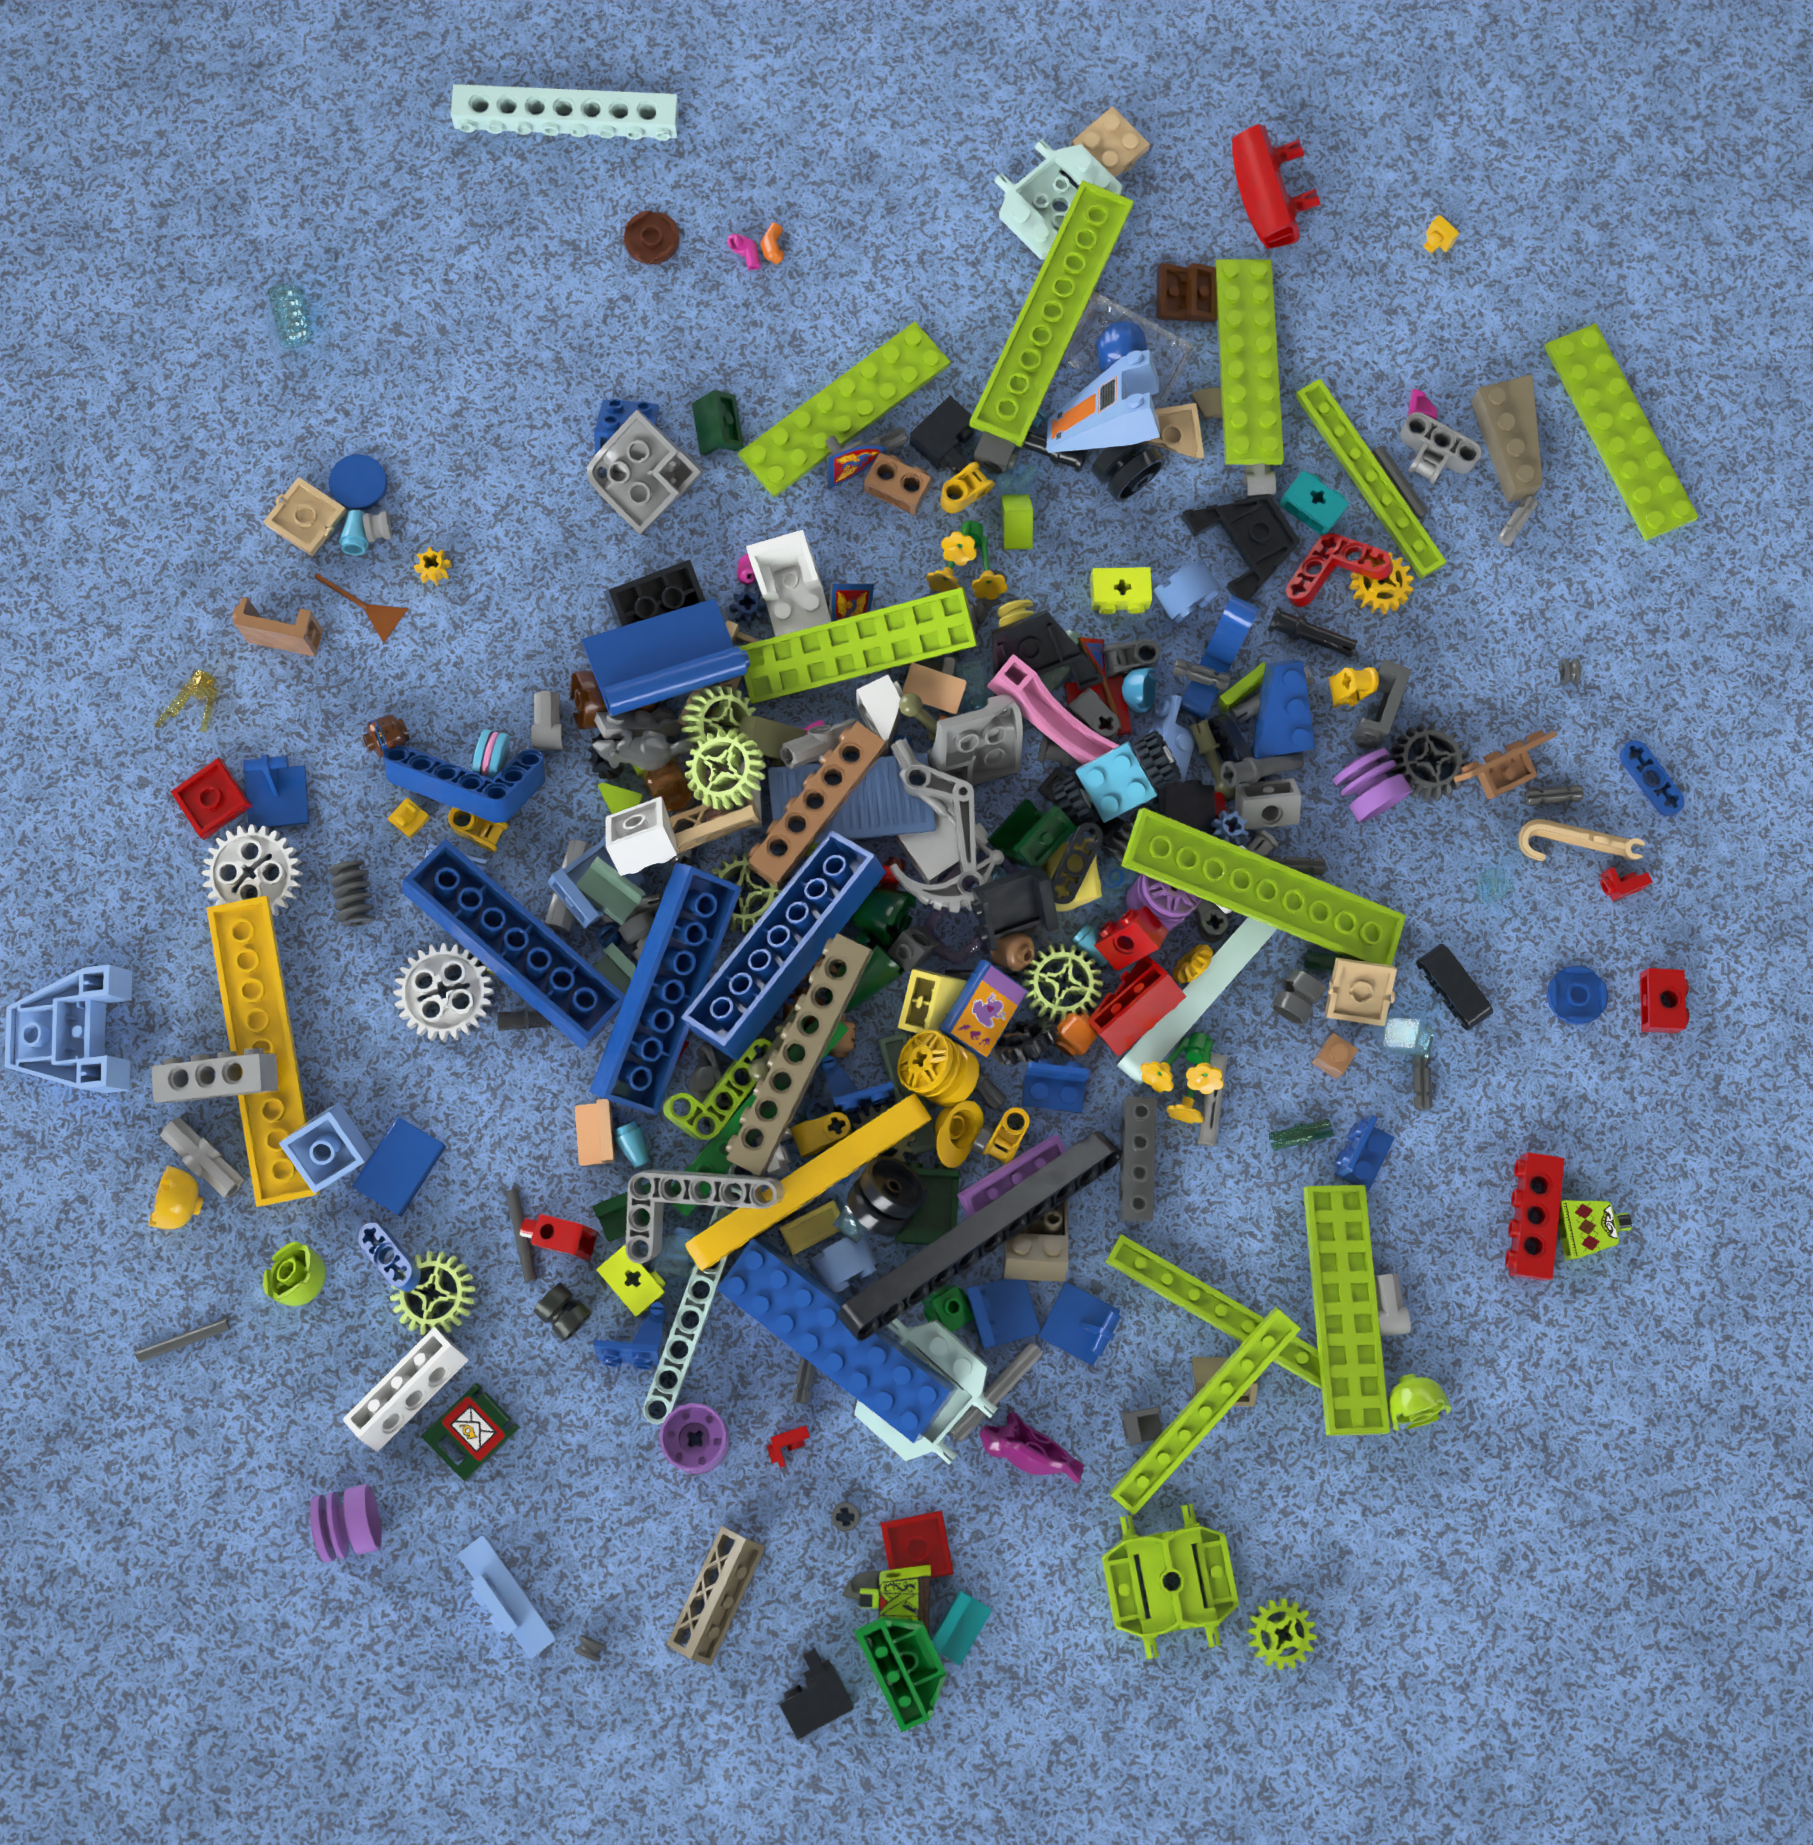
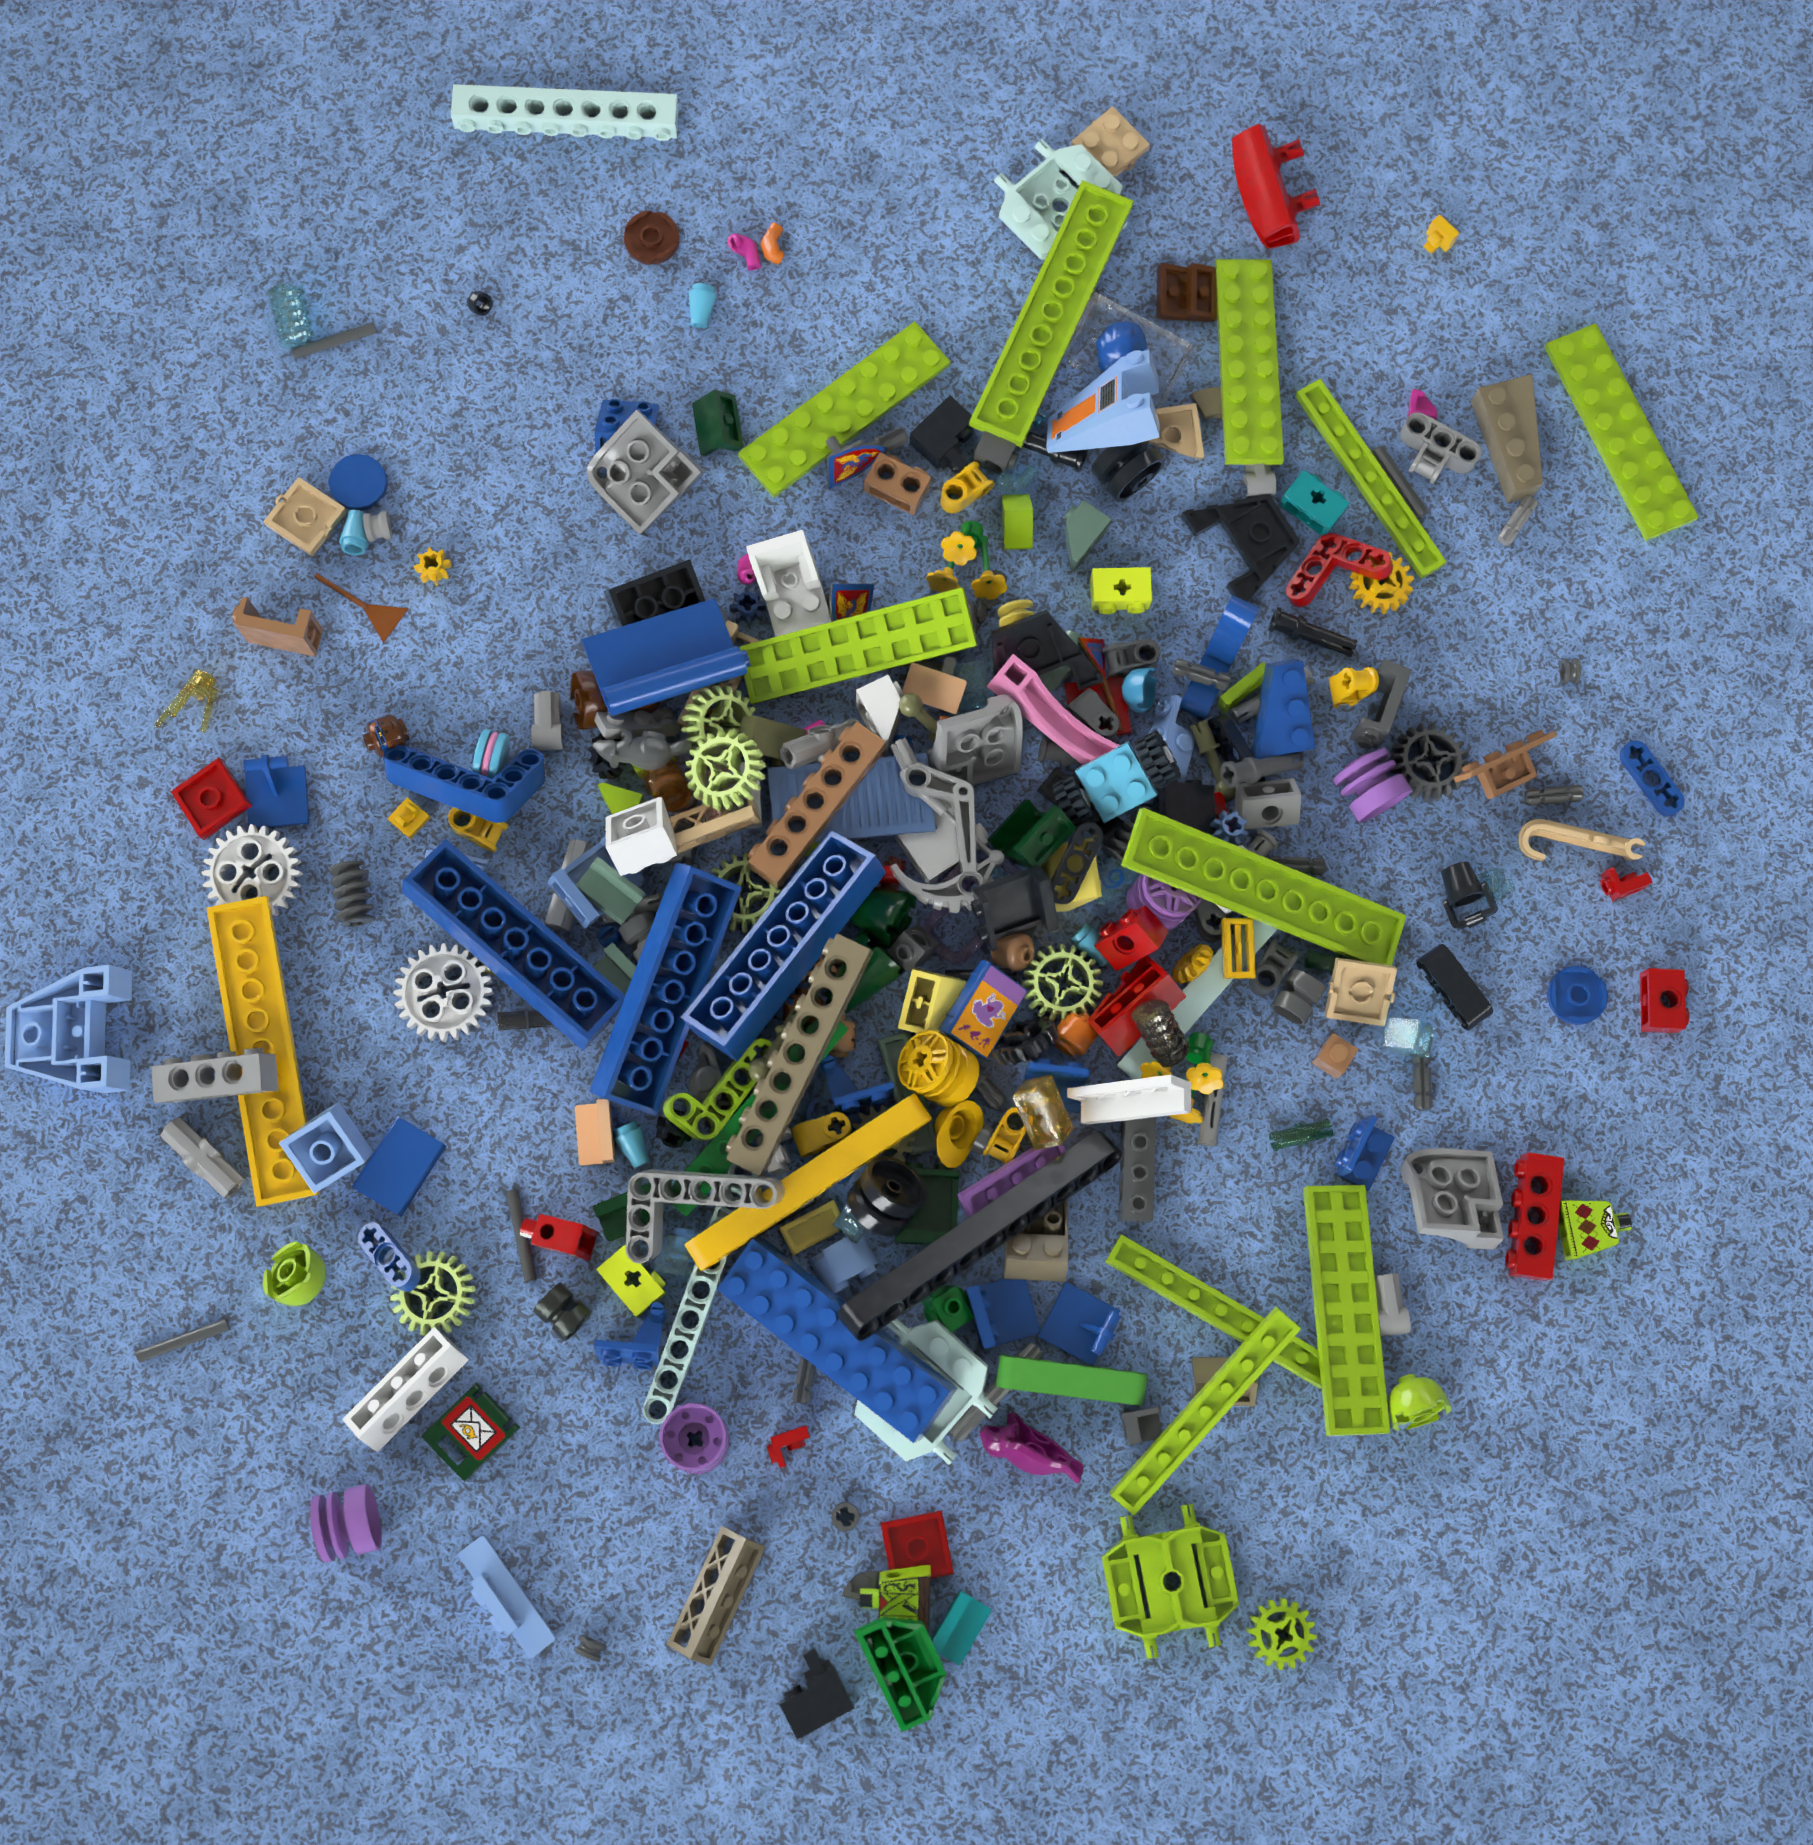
yellow cylinder [148,1165,204,1230] -> none
medium blue brick [1153,559,1222,624] -> none
none -> dark grey bar [291,322,377,359]
none -> black hinge [467,291,492,316]
none -> black gear [656,1110,692,1148]
none -> medium azure cone [689,283,717,328]
none -> bright green beam [996,1355,1148,1406]
none -> clear yellow brick [1012,1075,1074,1150]
none -> sand green slope [1064,499,1111,572]
none -> white fence [1067,1075,1191,1125]
none -> clear smoke piece [1131,1000,1189,1067]
none -> yellow tile [1221,918,1256,979]
none -> dark grey piece [1249,937,1300,996]
none -> light grey slope [1400,1148,1504,1250]
none -> black piece [1441,861,1498,929]

